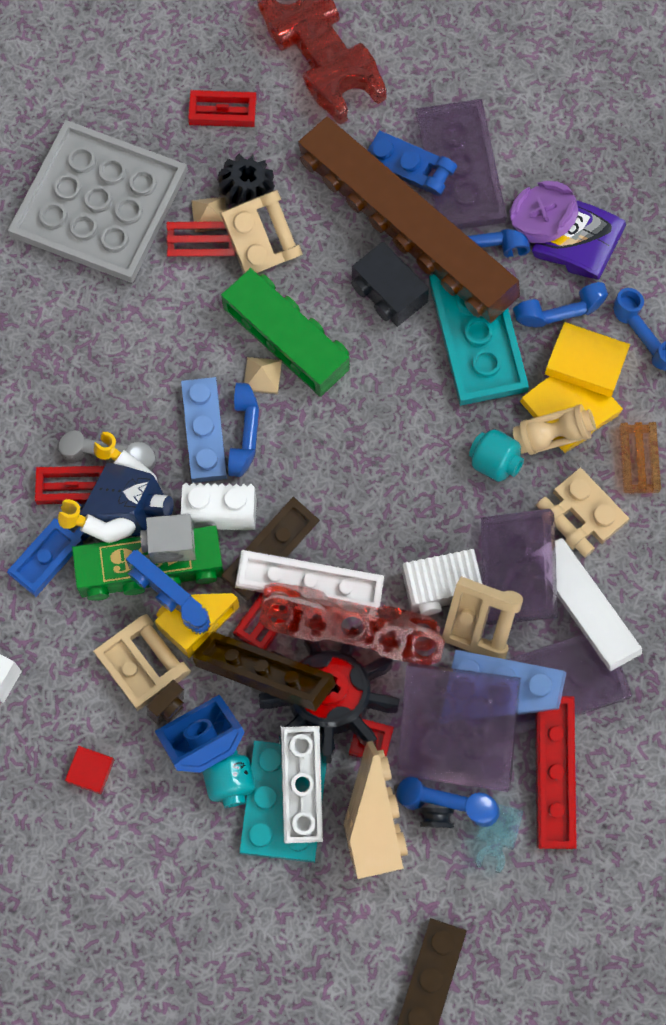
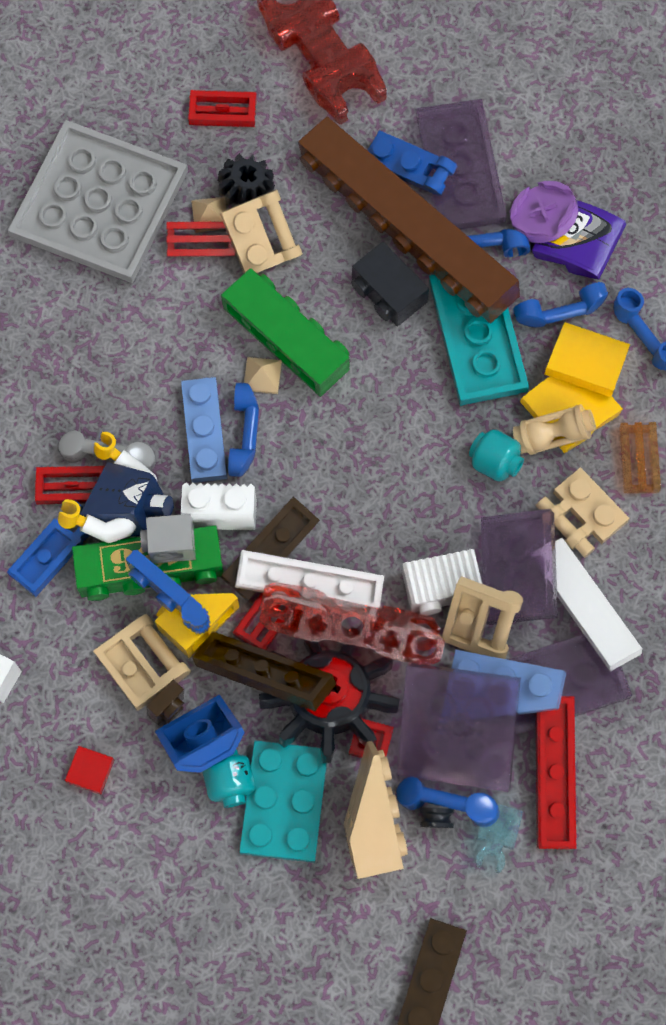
white tile [281,726,323,843] -> none

